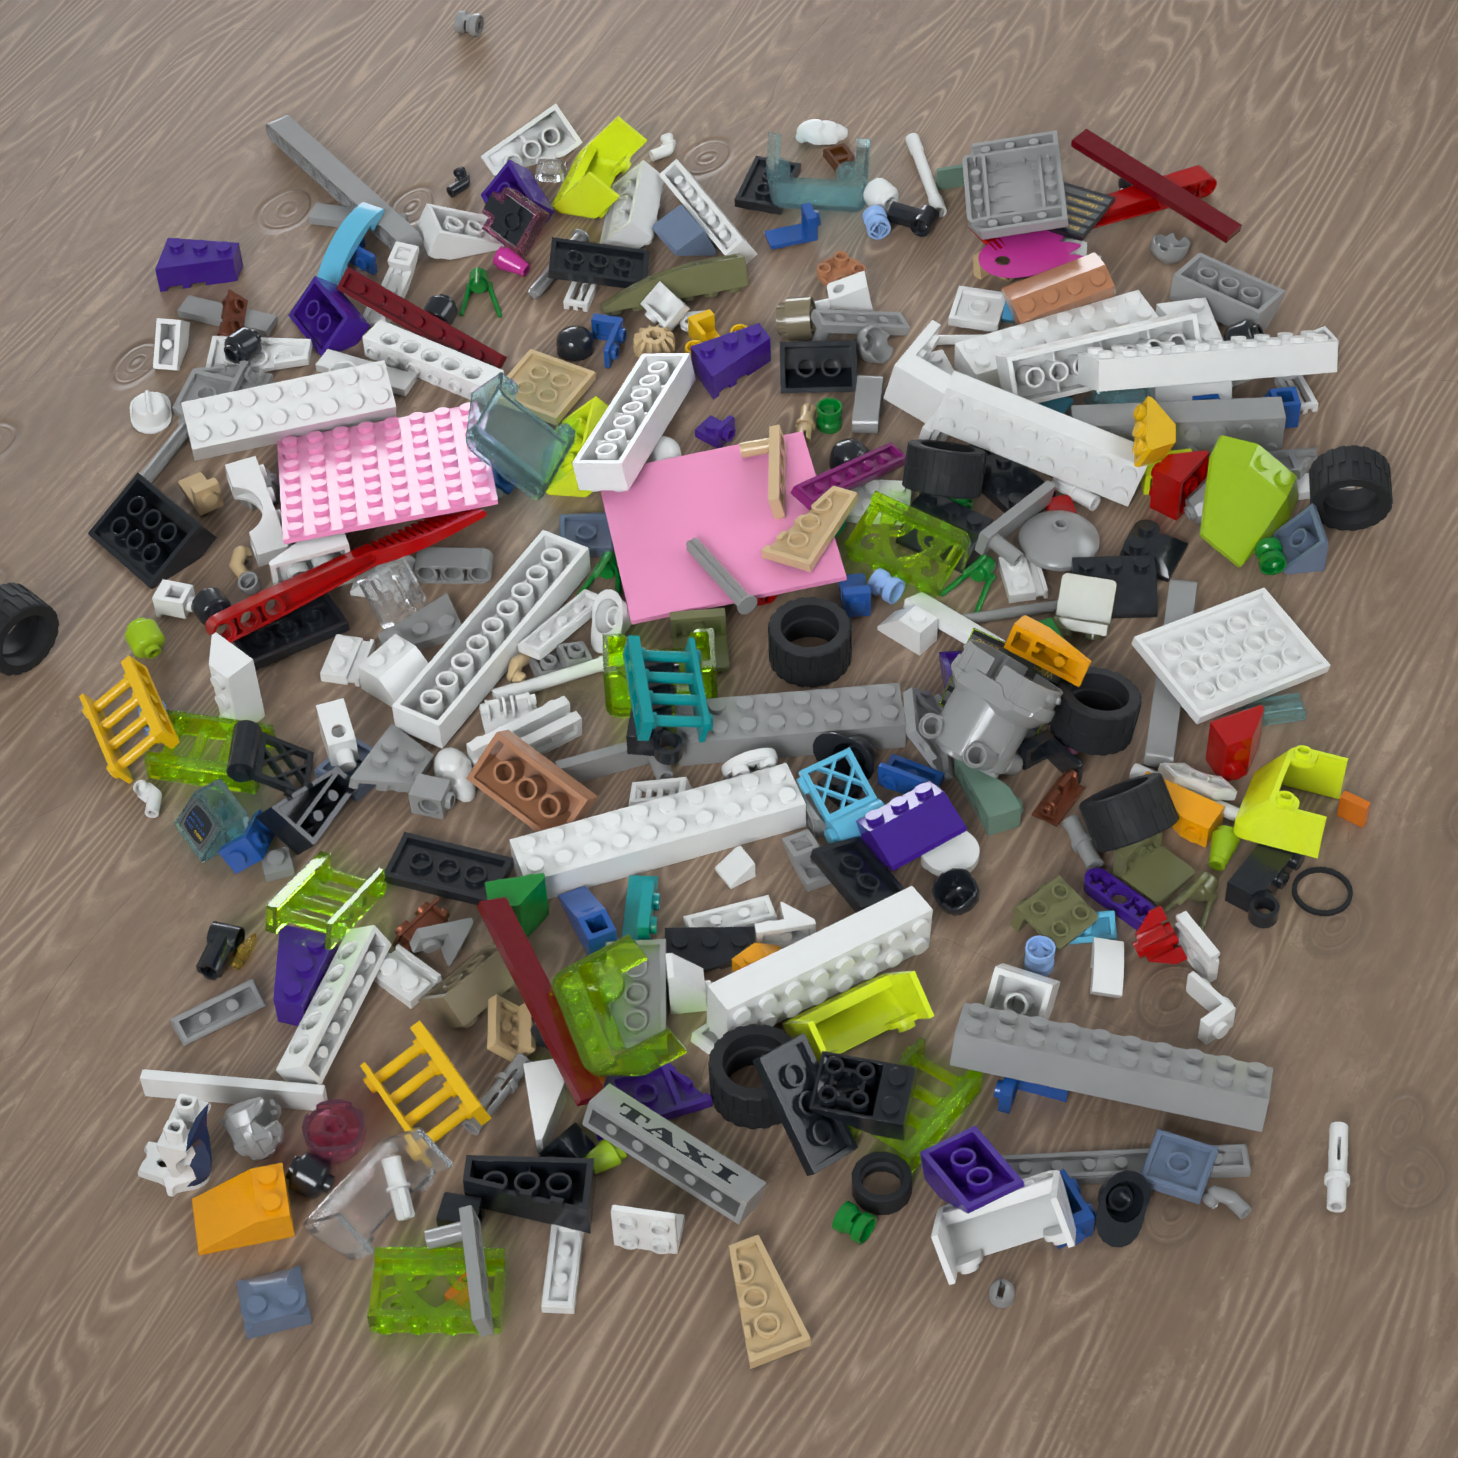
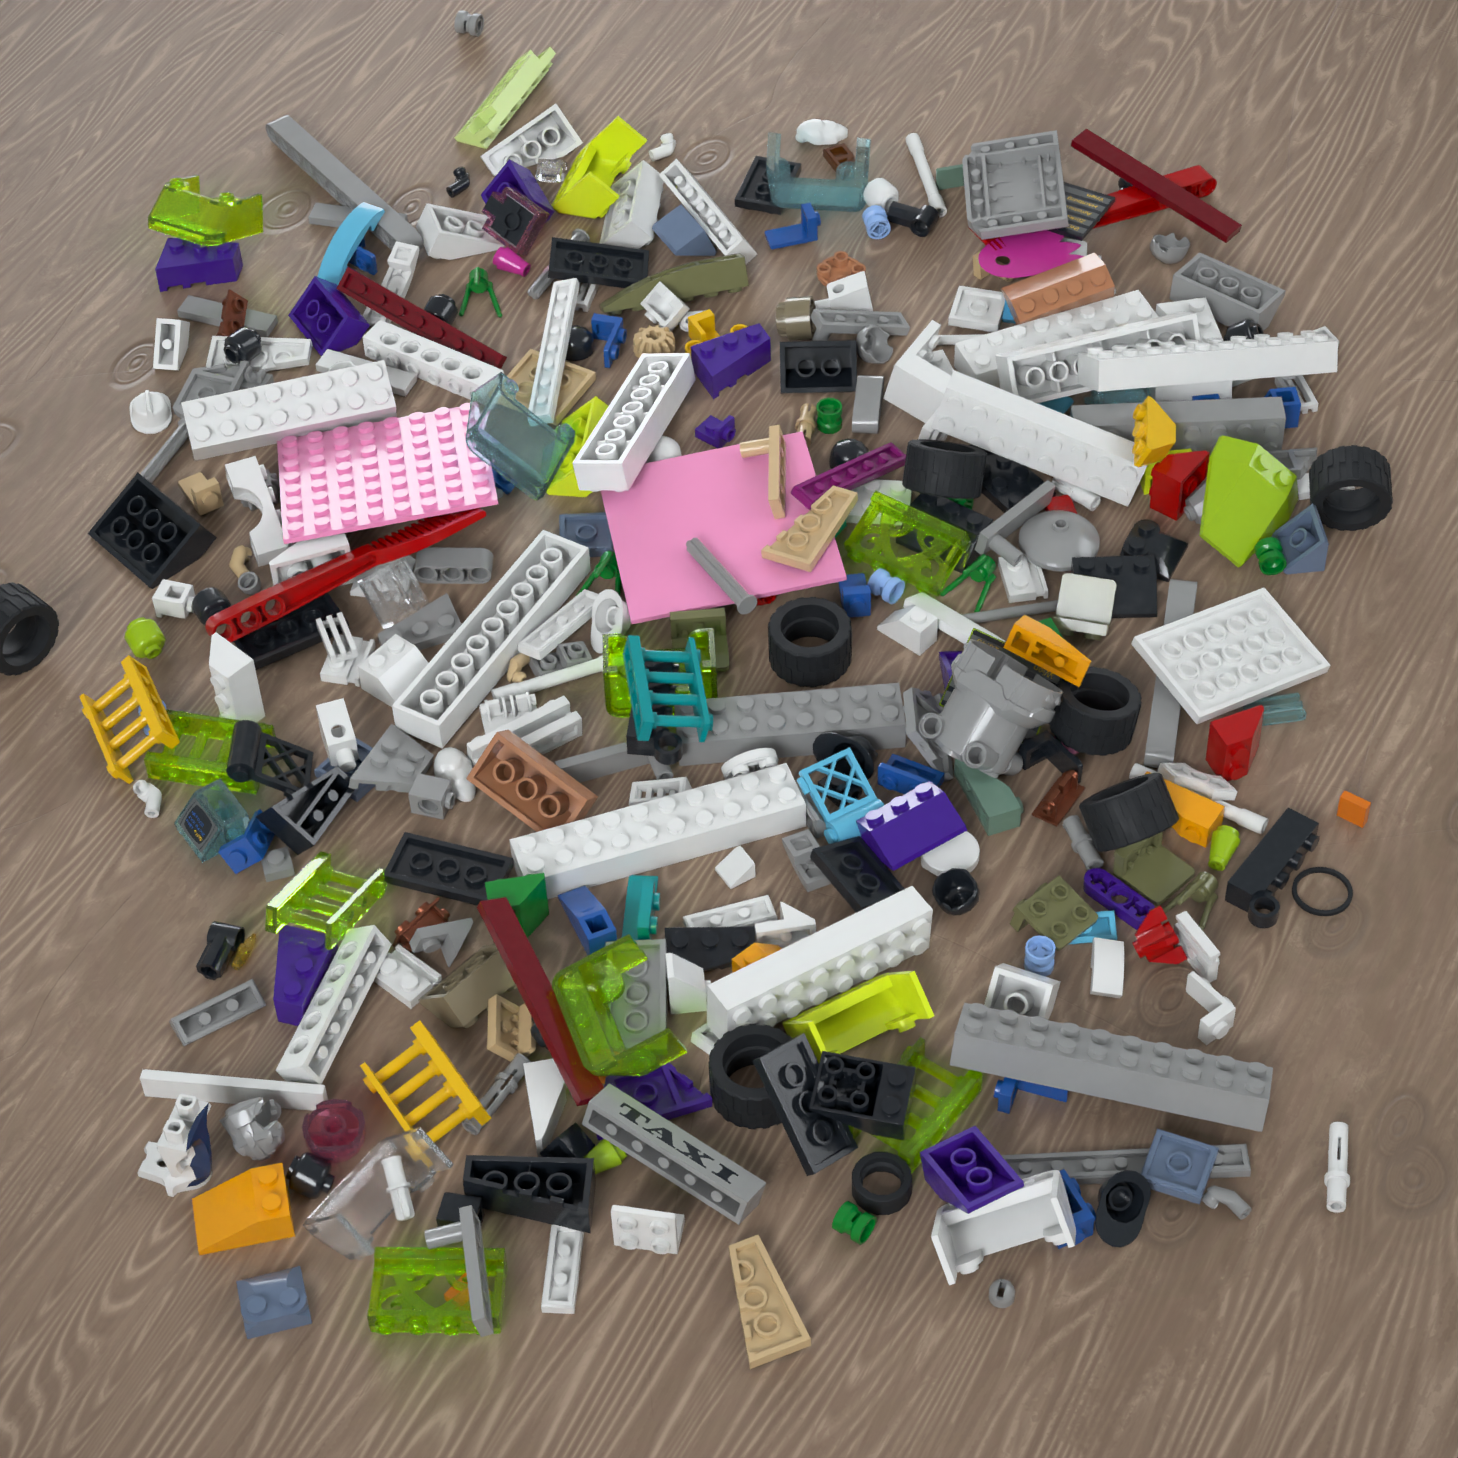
neon yellow windscreen [1233,745,1349,859] -> none
none -> clear neon green windscreen [148,175,263,246]
none -> white tile [315,612,358,664]
none -> yellowish green slope [454,47,556,149]
none -> white tile [526,278,580,427]

